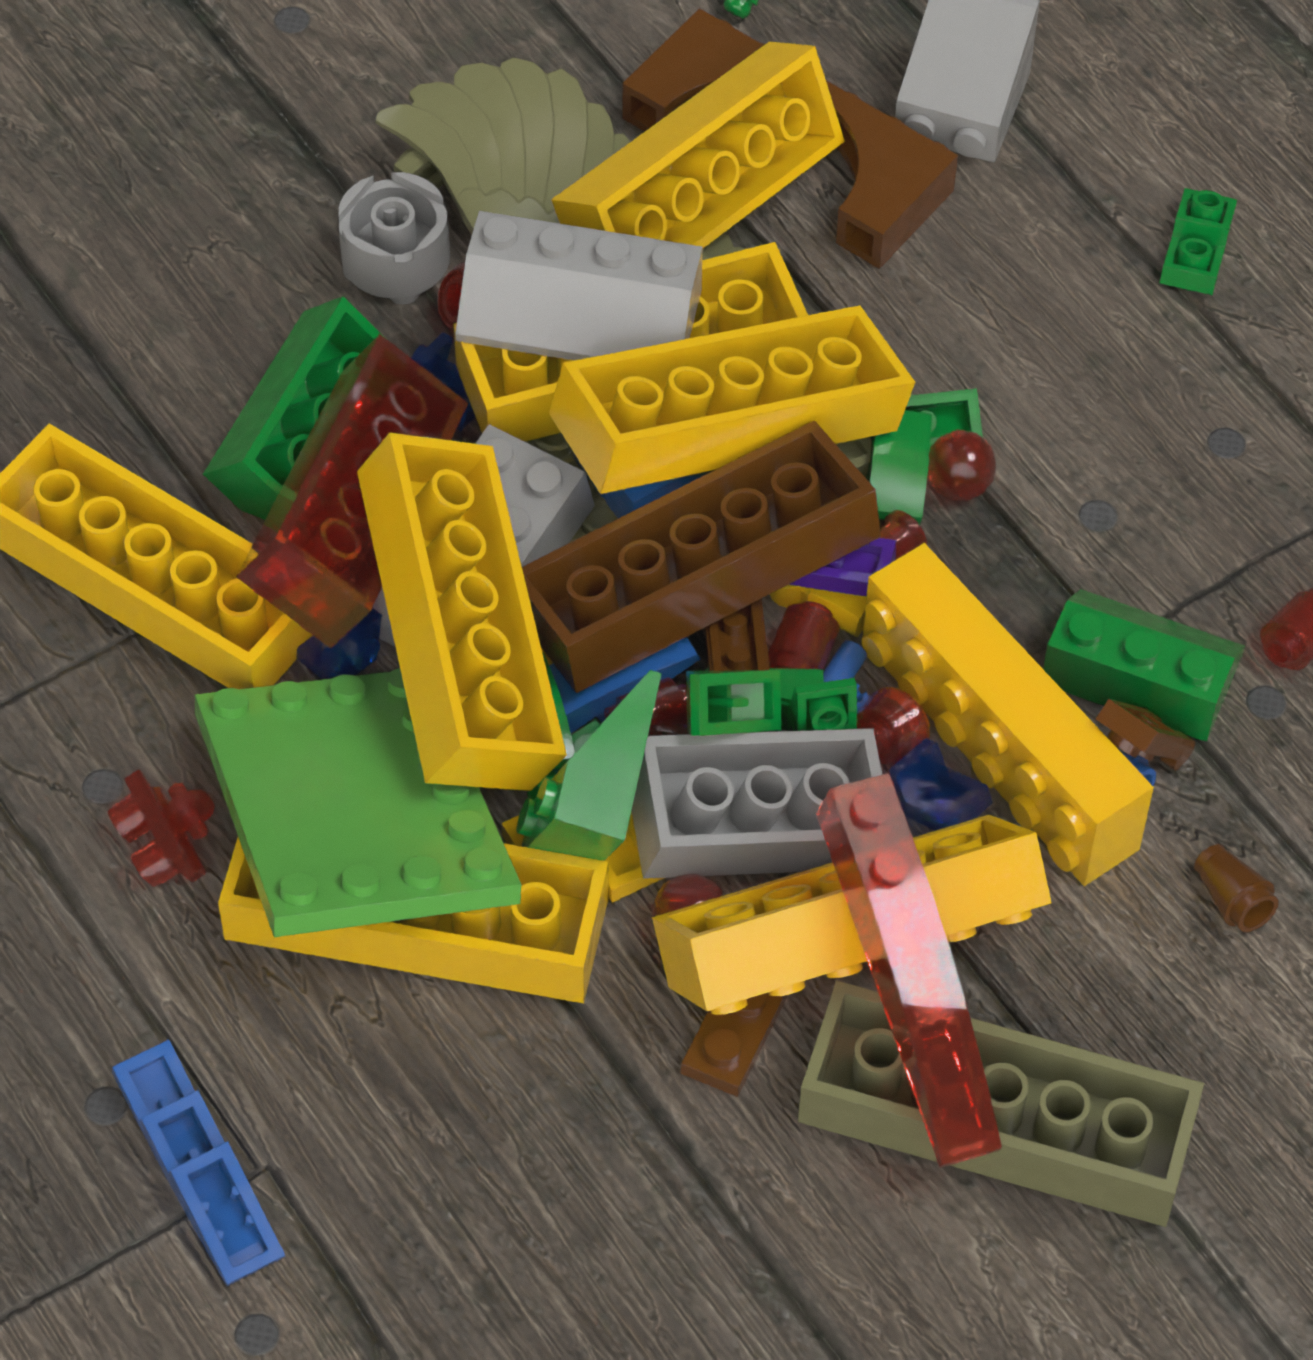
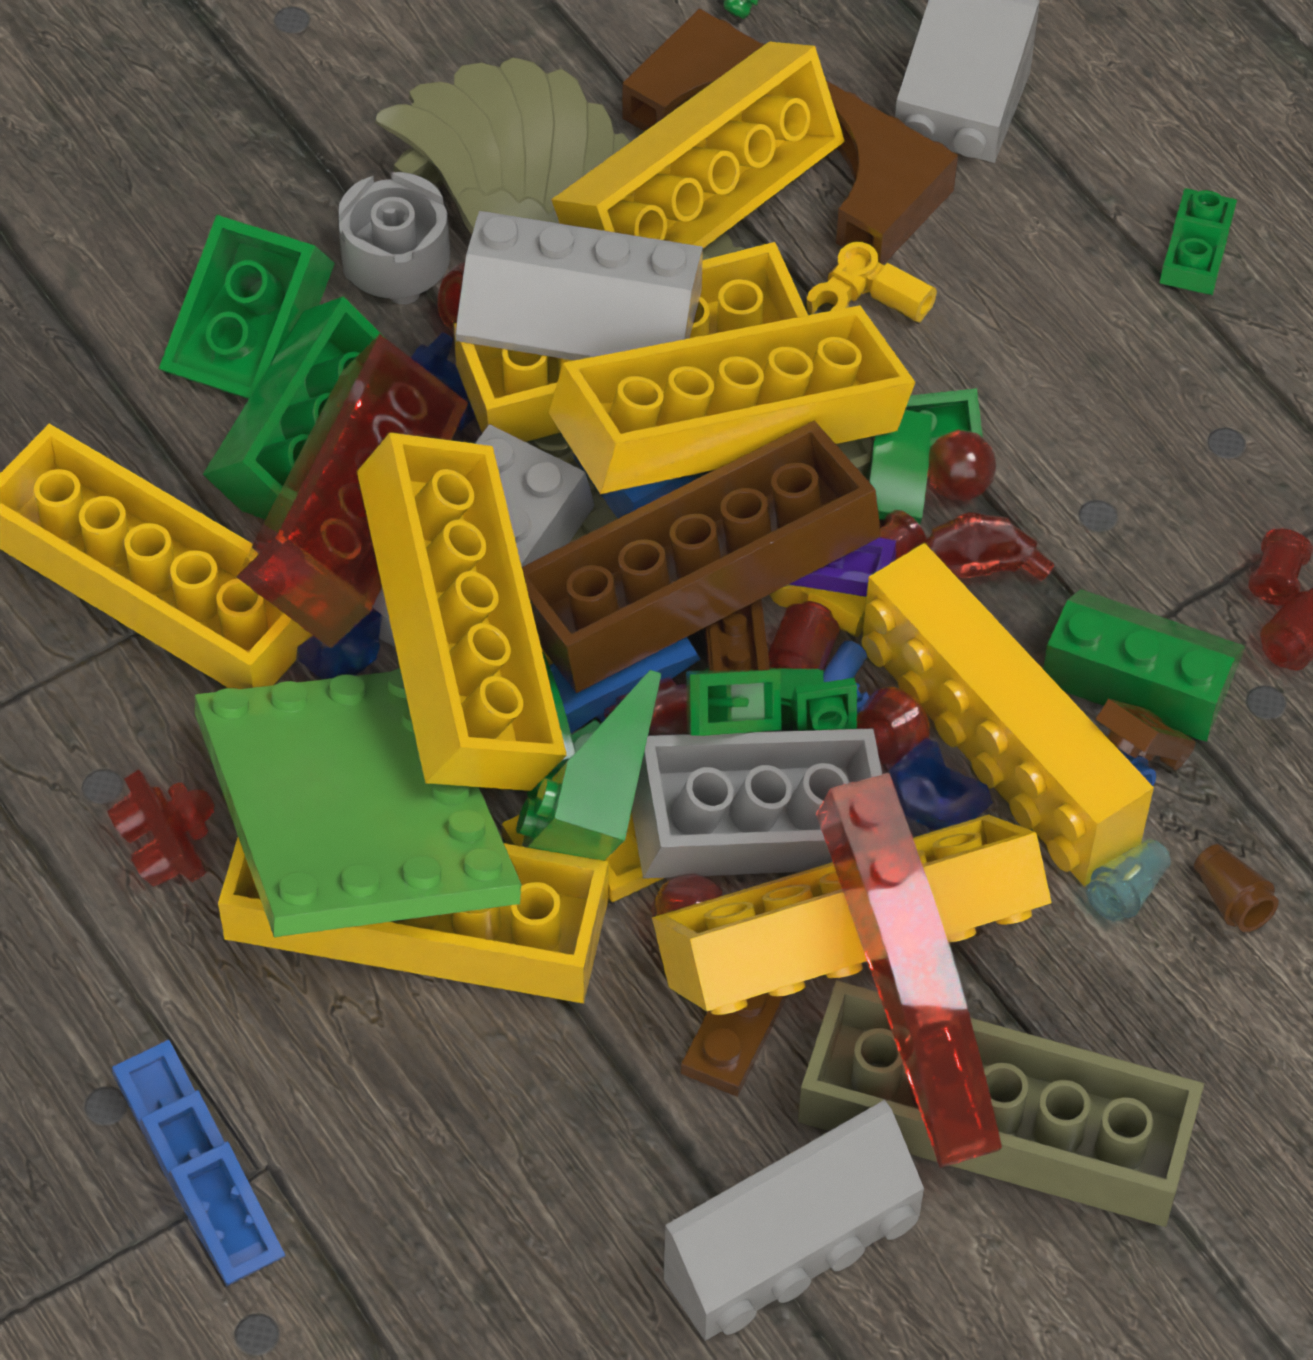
none -> green slope [158,214,335,400]
none -> light grey slope [664,1100,924,1341]
none -> yellow bar [807,242,937,323]
none -> clear red piece [924,512,1054,581]
none -> clear light blue cone [1087,839,1171,921]
none -> clear red bush [1248,528,1313,606]

